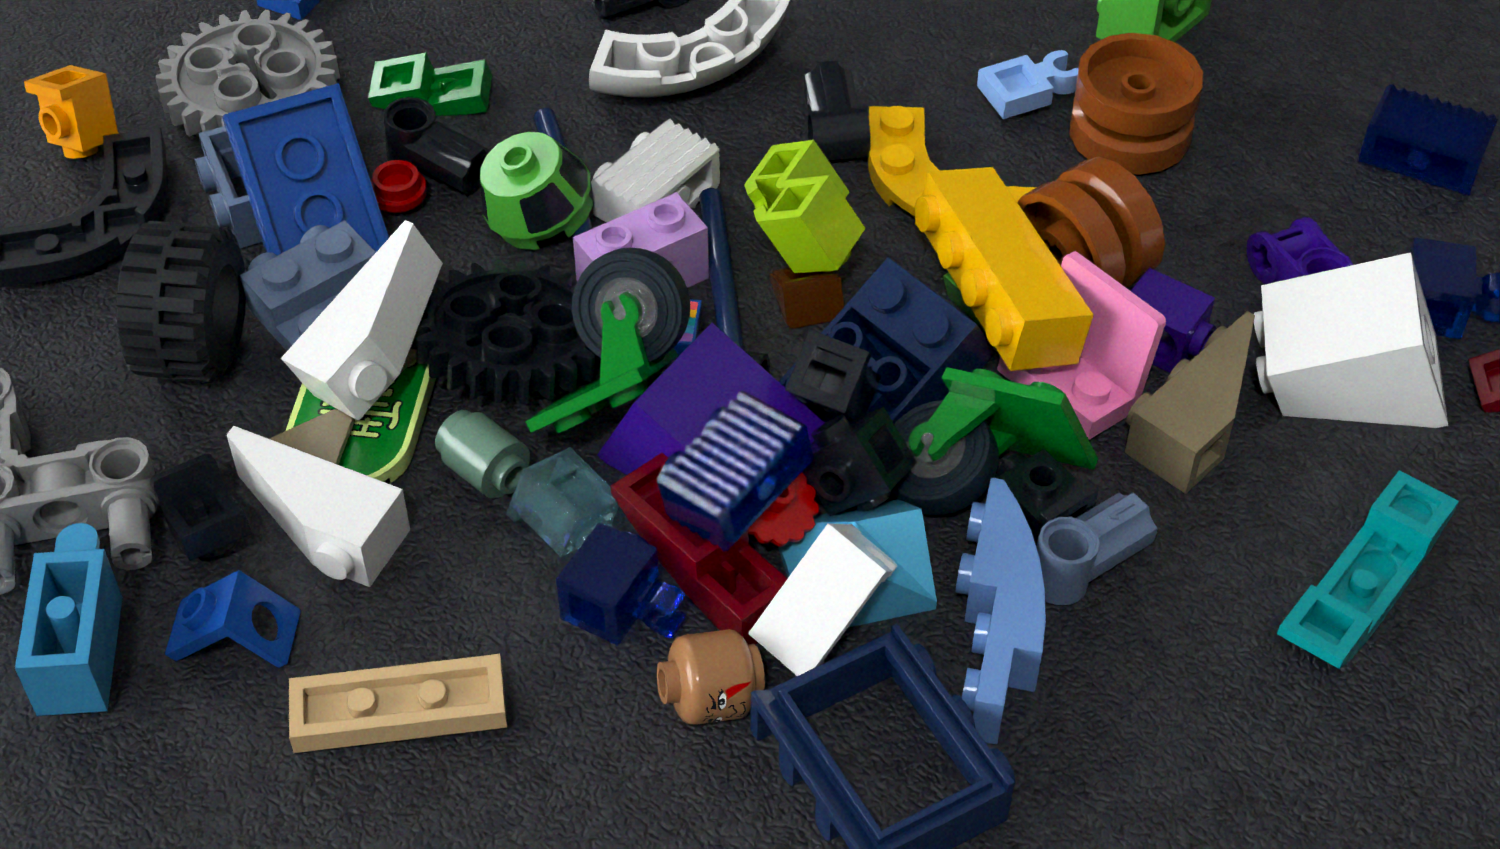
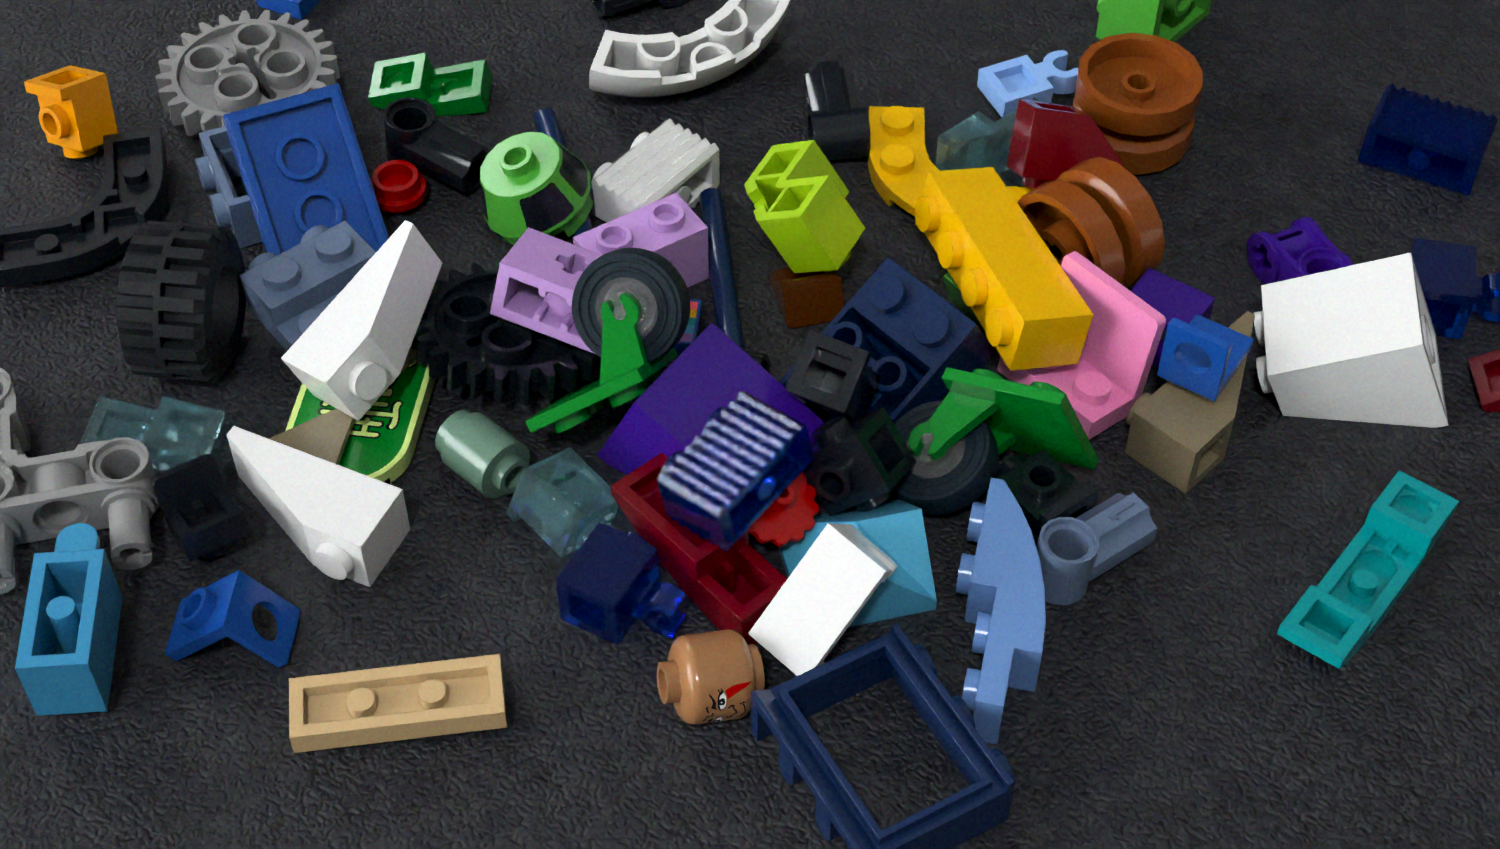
none -> clear light blue slope [79,396,226,471]
none -> lavender brick [490,227,639,354]
none -> clear light blue slope [935,97,1041,174]
none -> dark red slope [1006,99,1127,189]
none -> blue bracket [1157,315,1253,402]

